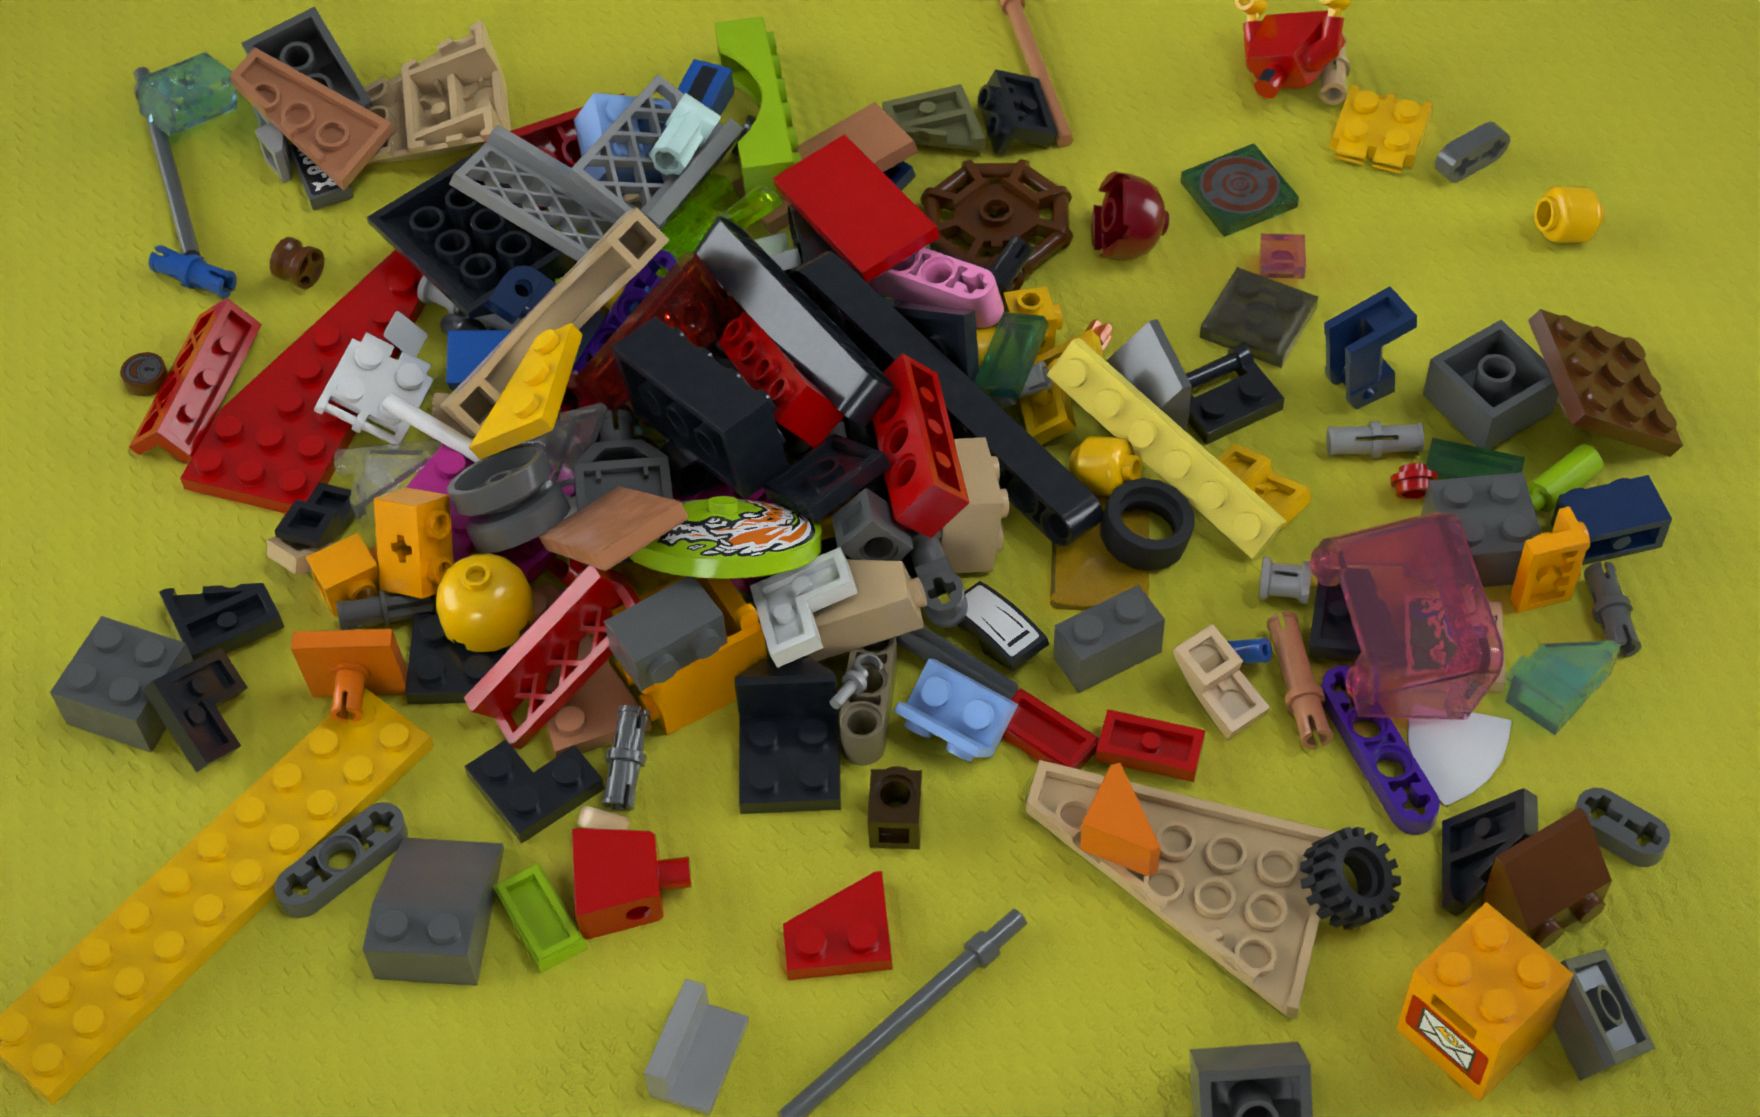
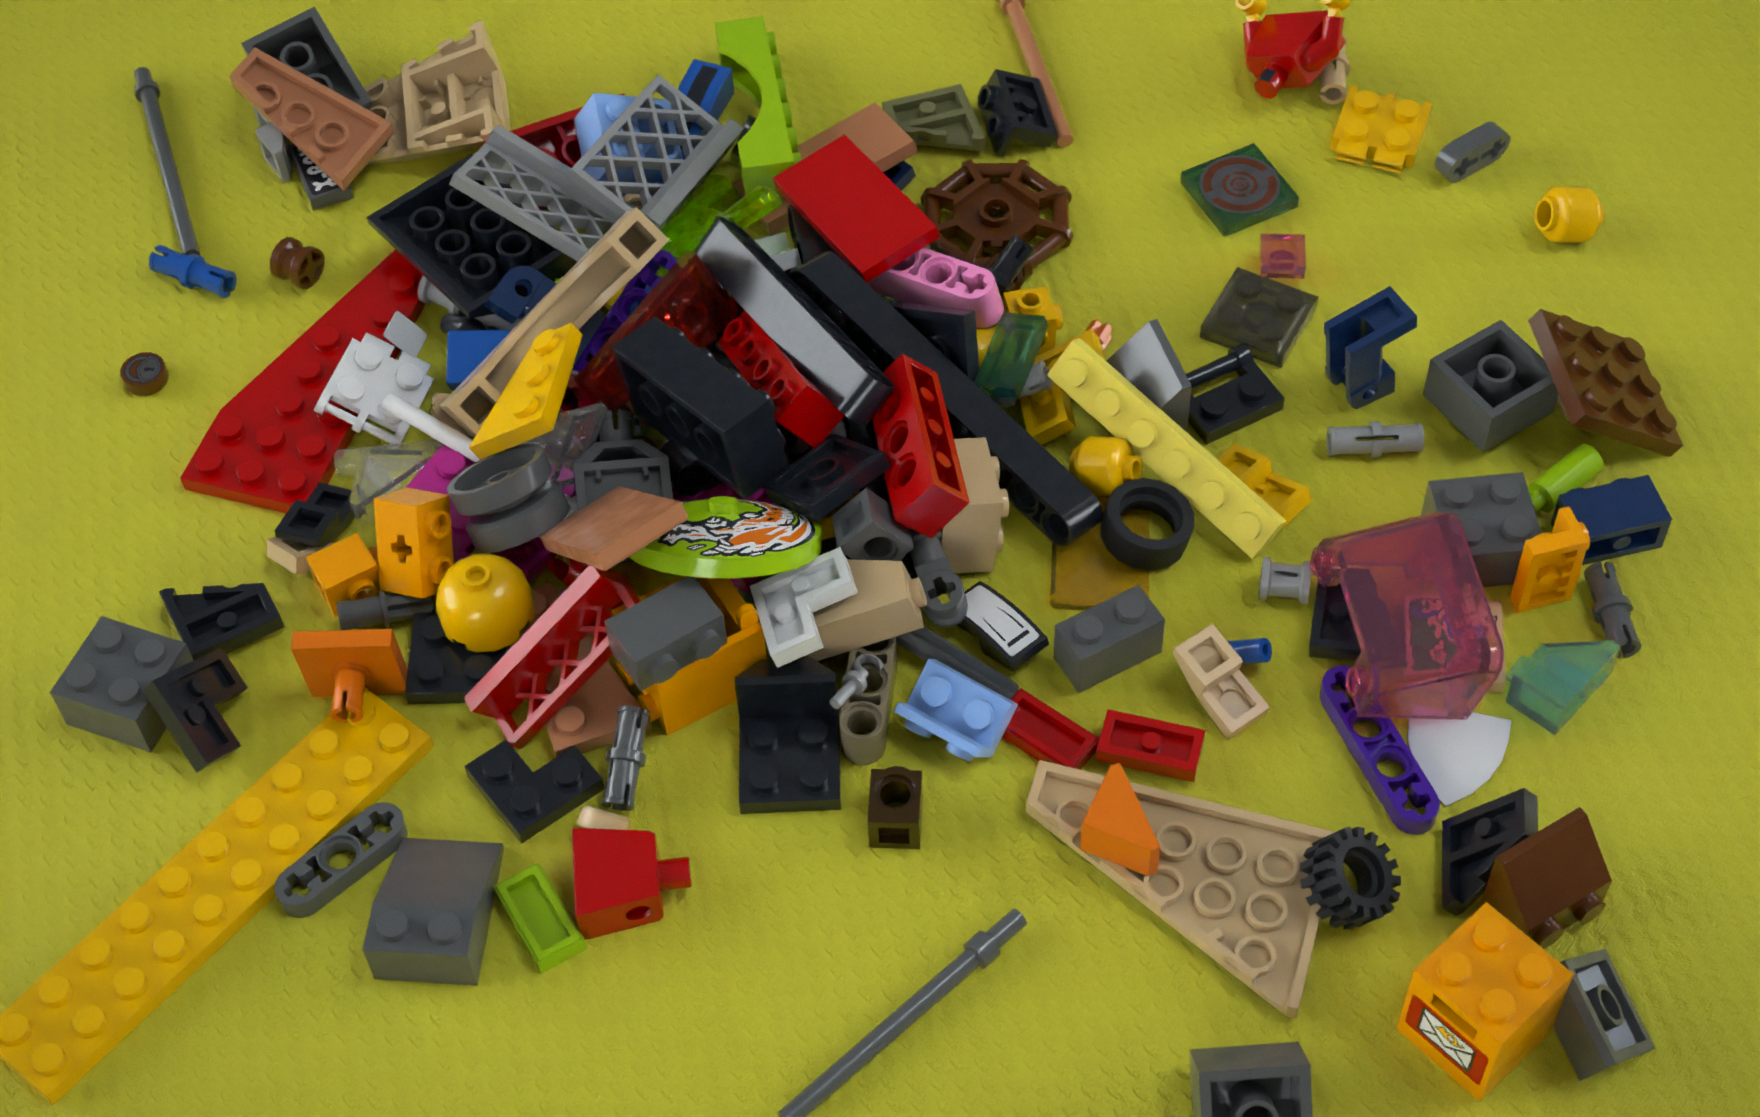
red fence [129,298,262,463] -> none
clear light blue brick [137,52,237,136] -> none
light grey panel [644,979,749,1115] -> none
light aqua piece [649,93,721,175] -> none
red wing [783,871,893,980] -> none
dark red cylinder [1091,171,1169,260] -> none
nougat pin [1267,611,1333,749] -> none
red plate [1390,463,1438,499] -> none
clear green tile [1426,438,1525,480] -> none
dark grey beam [1574,788,1670,867] -> none

